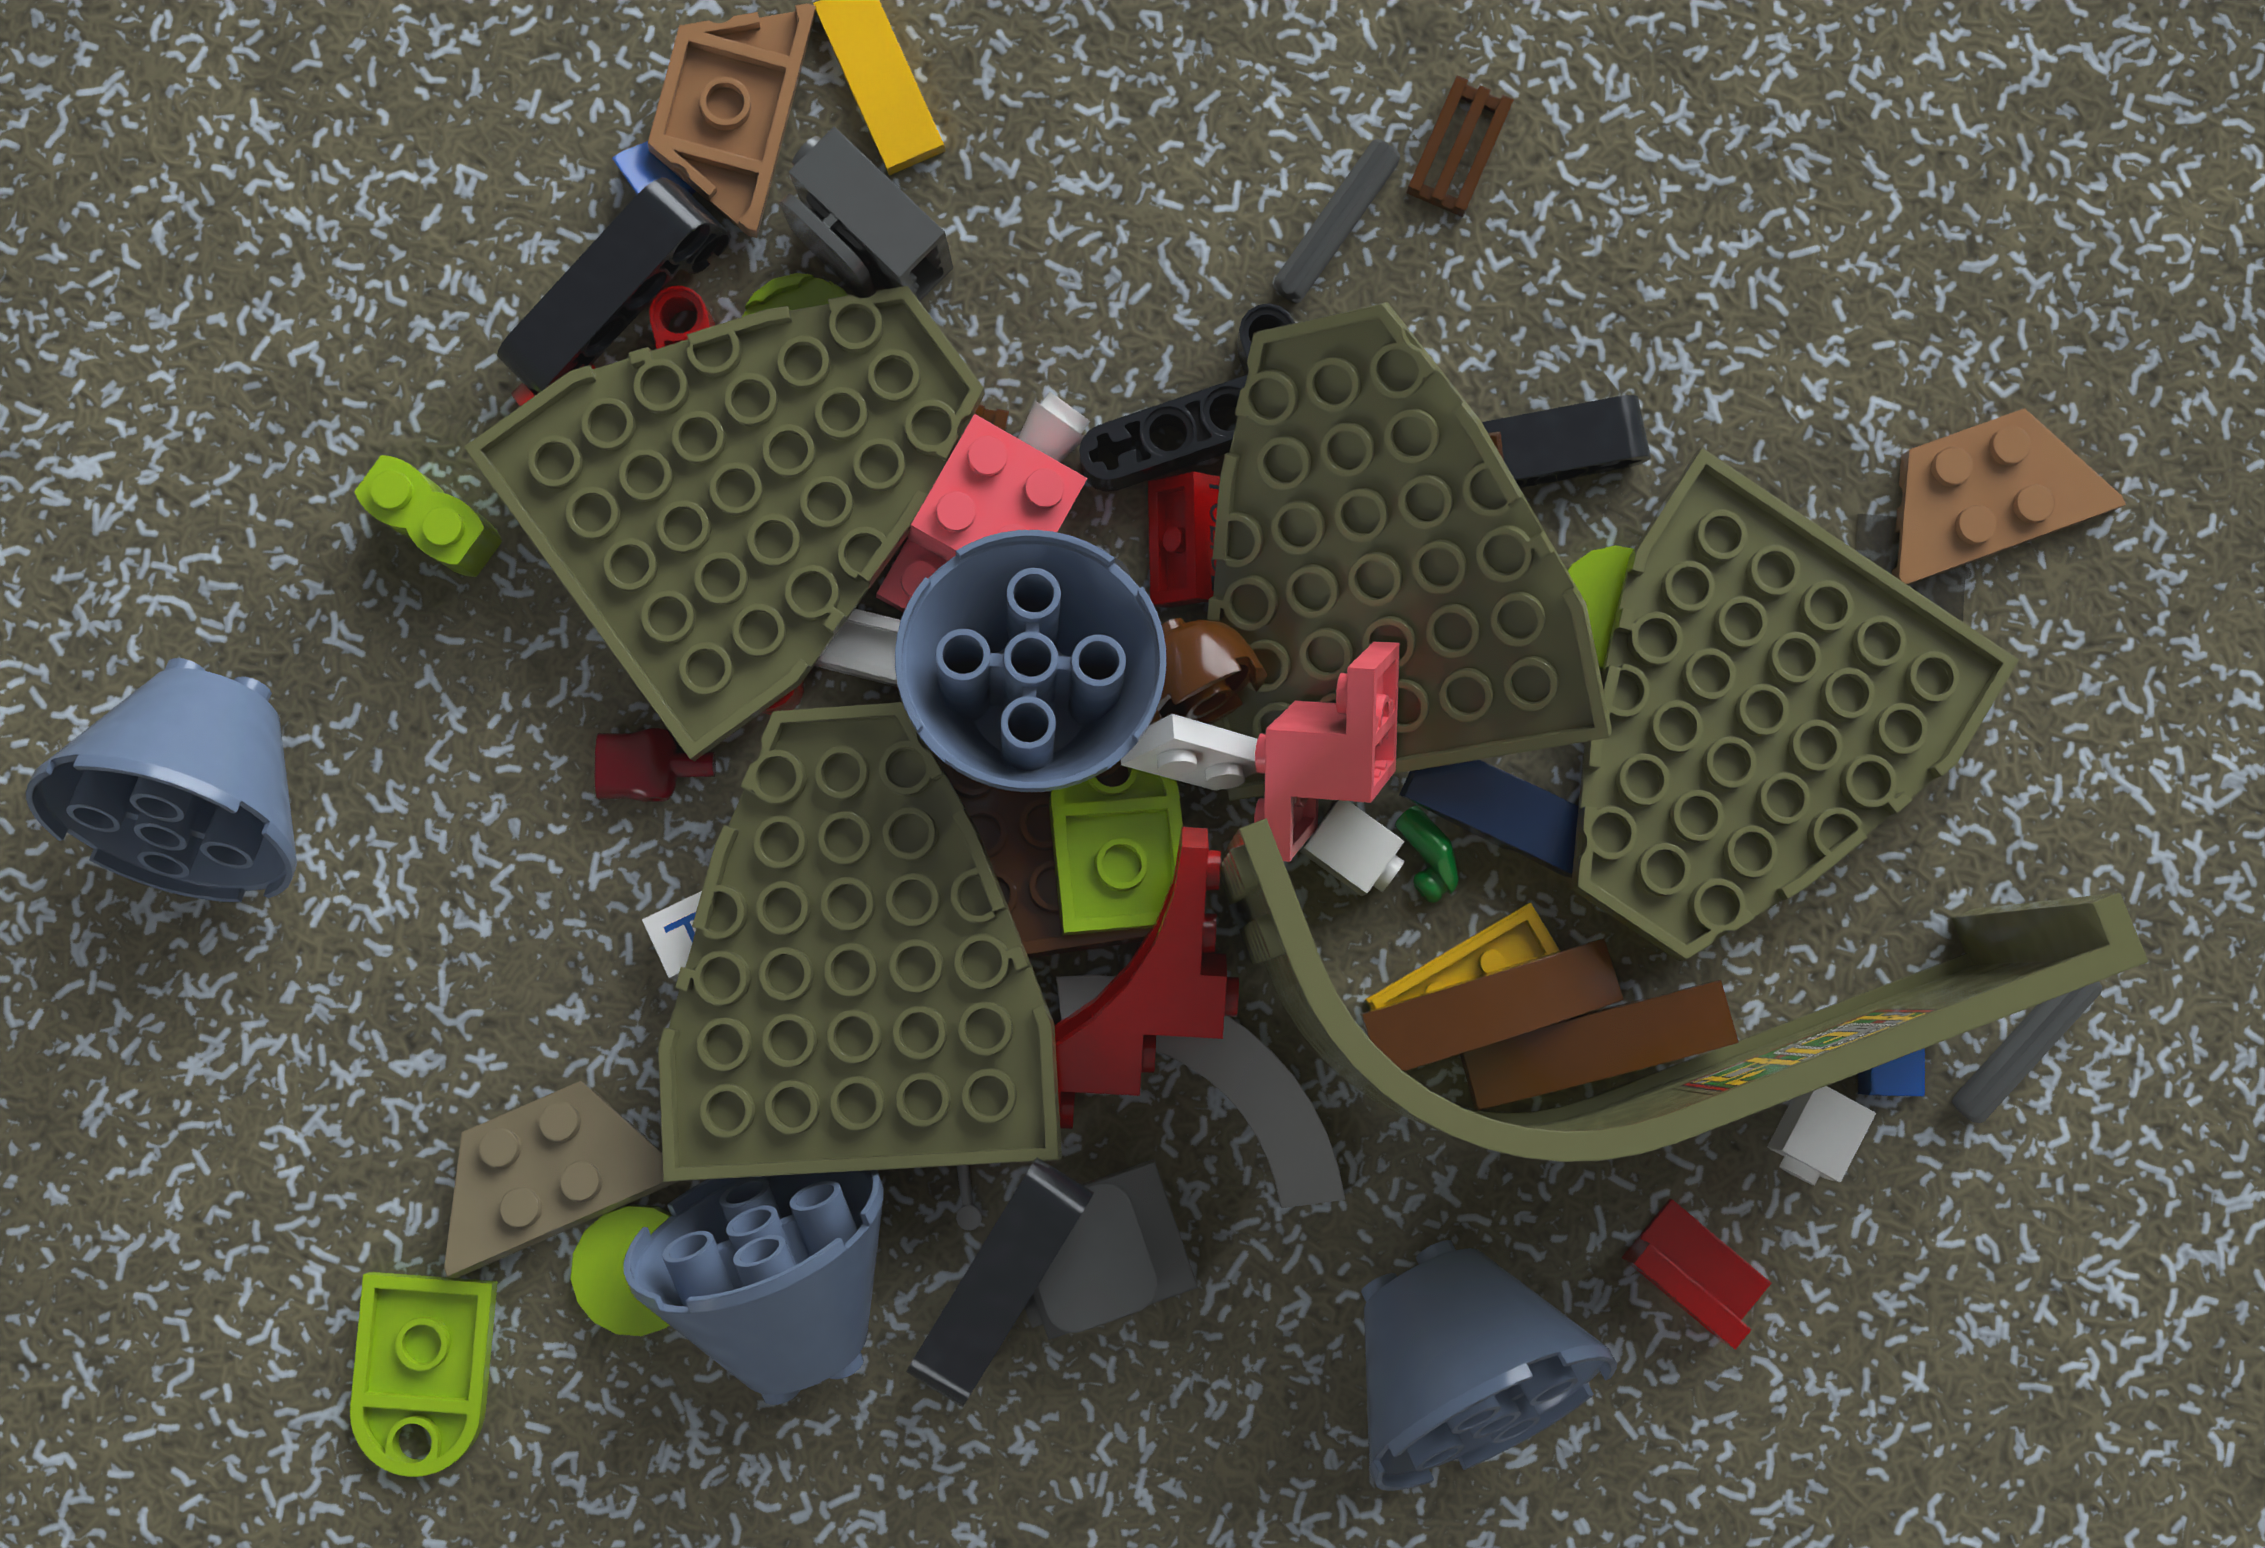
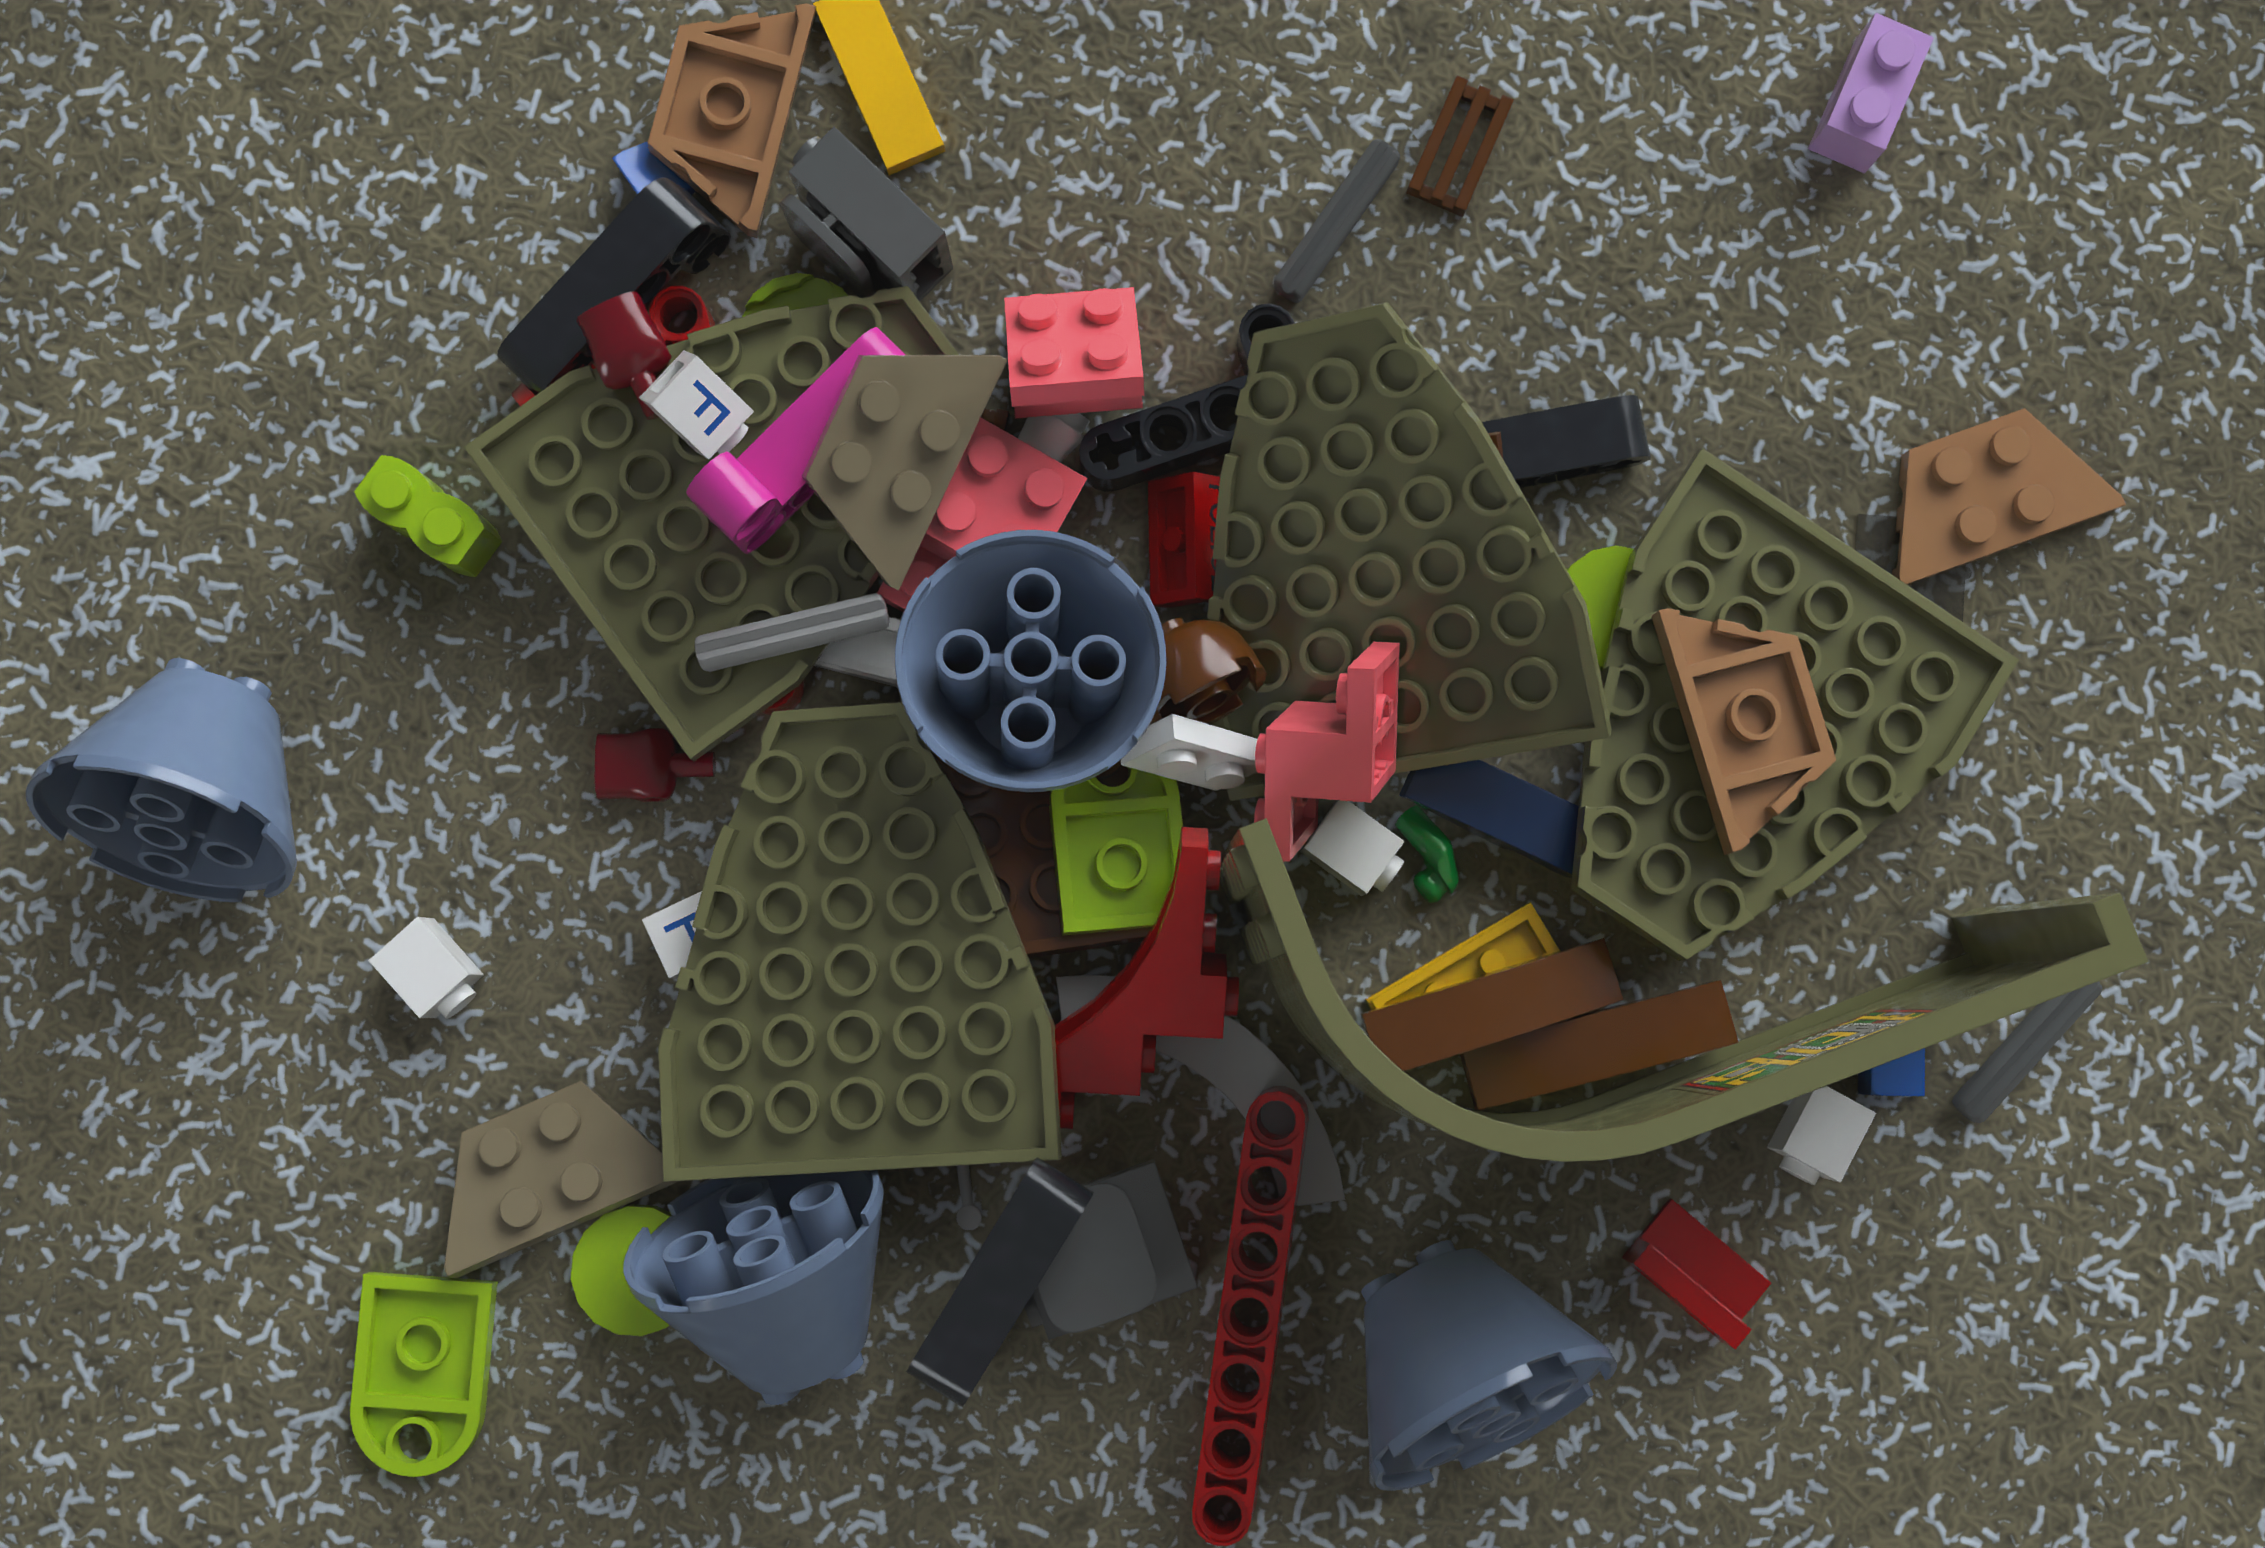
none -> white brick [368,916,484,1019]
none -> dark red piece [576,291,672,420]
none -> white brick [639,350,754,460]
none -> dark pink beam [686,327,906,554]
none -> light grey axle [695,593,889,672]
none -> dark tan wing [802,355,1008,590]
none -> coral bracket [1004,287,1144,419]
none -> red beam [1192,1086,1309,1546]
none -> medium nougat wing [1651,608,1836,855]
none -> lavender piece [1808,13,1934,174]

